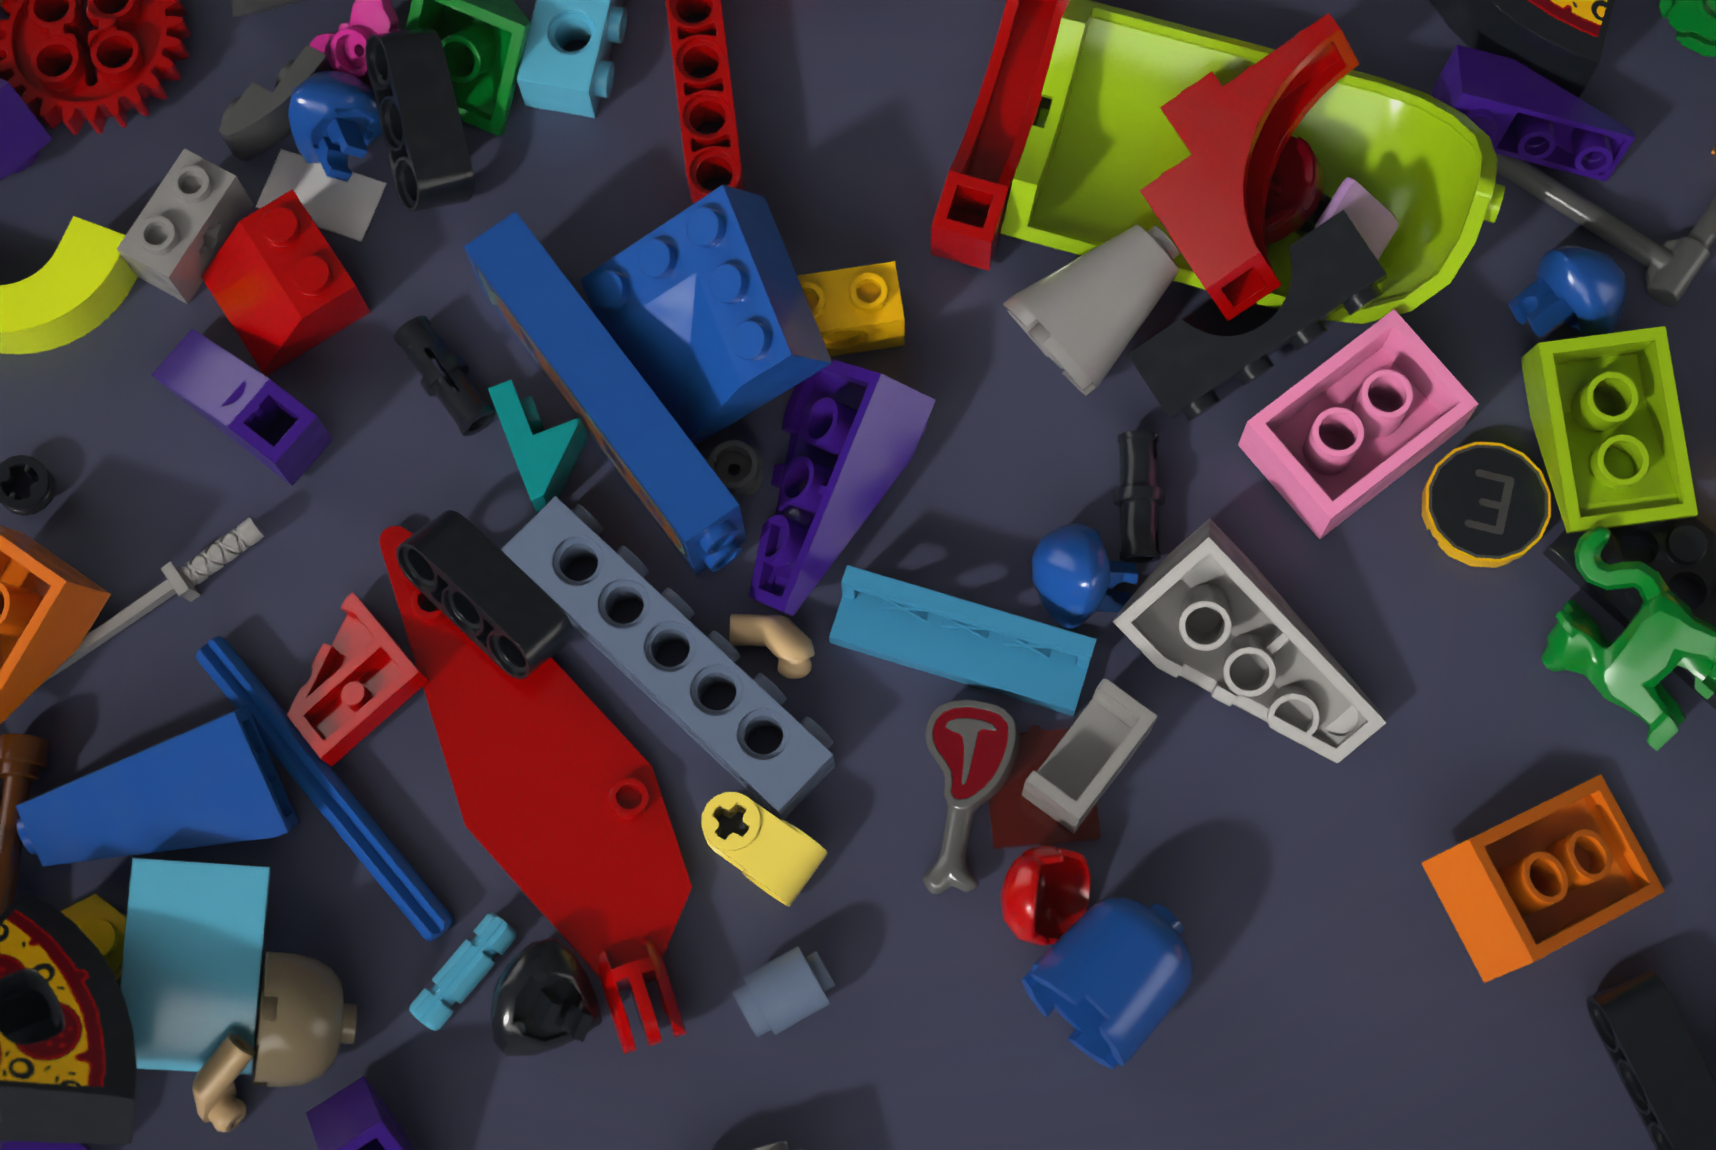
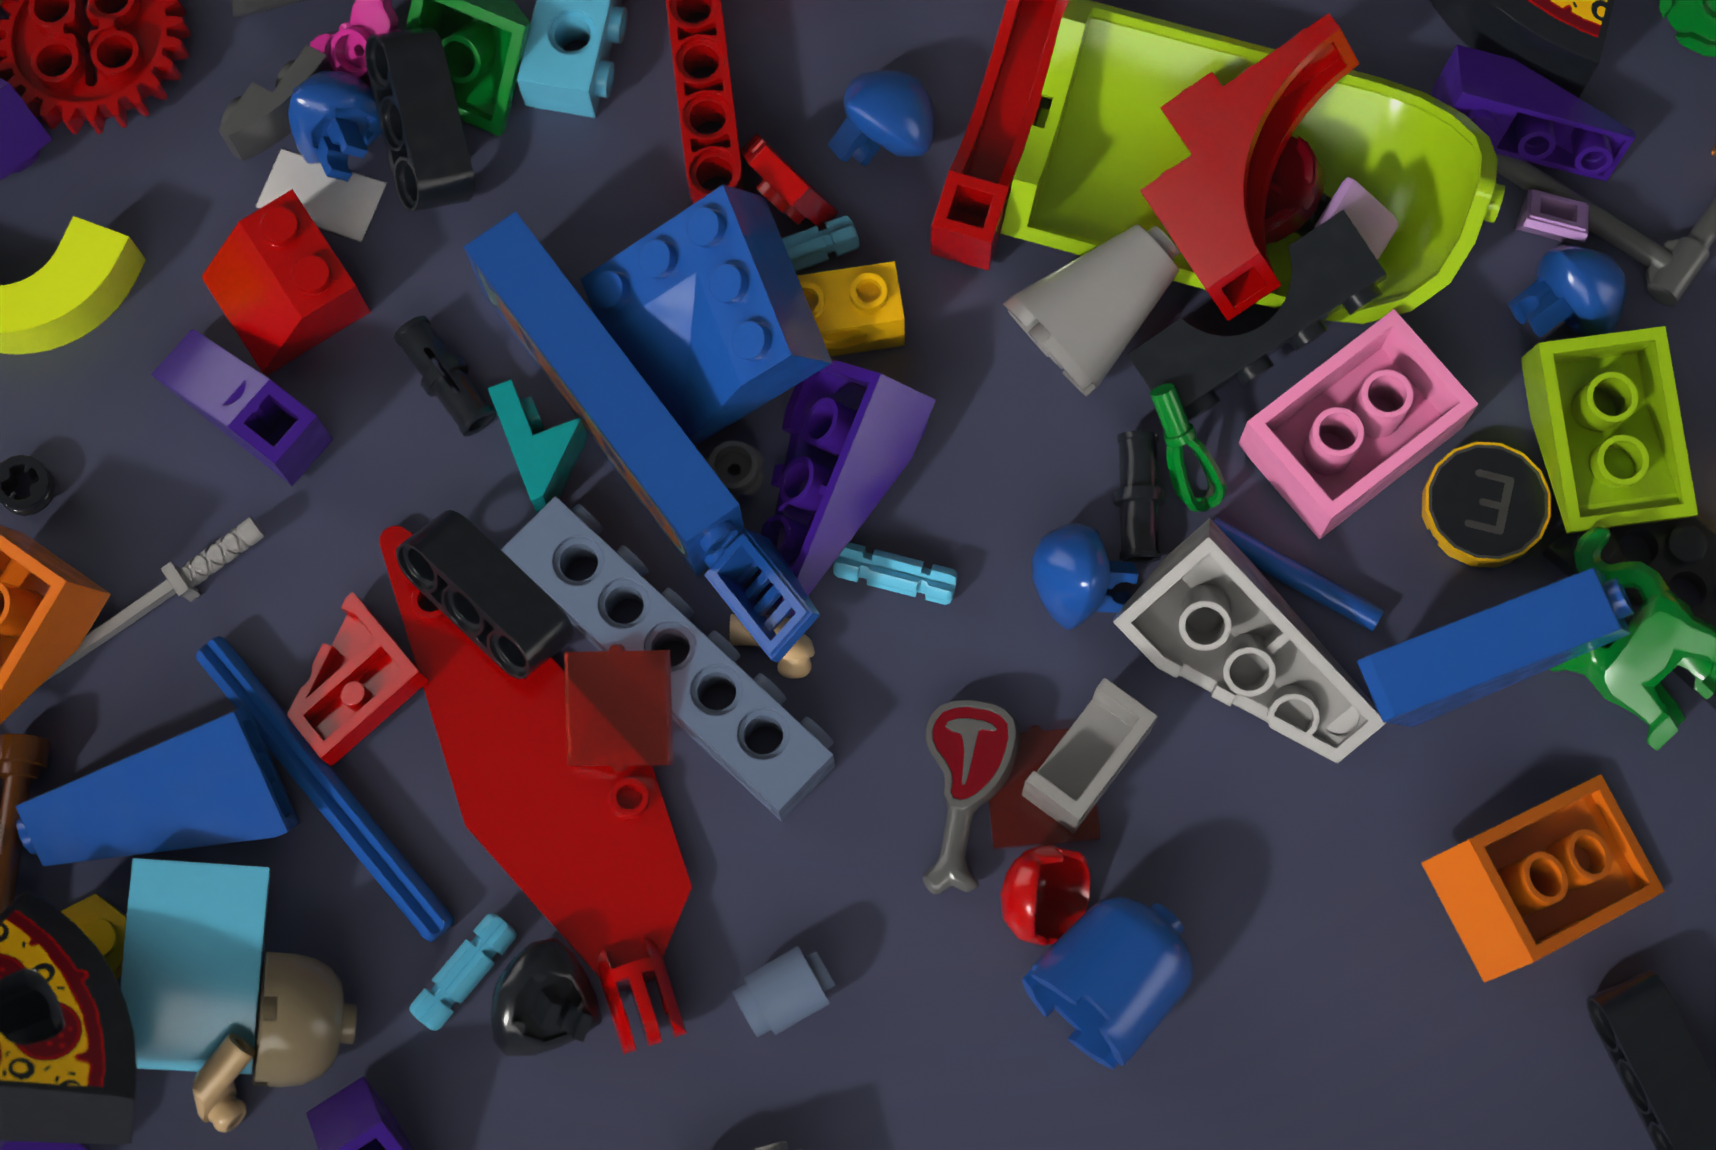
light grey brick [117,148,254,304] -> none
light yellow piece [701,792,828,907] -> none
dark azure fence [829,565,1097,717] -> none
none -> clear red piece [564,644,673,772]
none -> blue slope [704,528,820,663]
none -> red wing [740,132,838,229]
none -> medium azure axle [782,215,859,272]
none -> blue piece [828,70,934,166]
none -> medium azure axle [833,542,958,605]
none -> green piece [1150,383,1227,512]
none -> blue bar [1213,517,1385,632]
none -> blue slope [1357,568,1634,727]
none -> lavender slope [1516,189,1589,244]

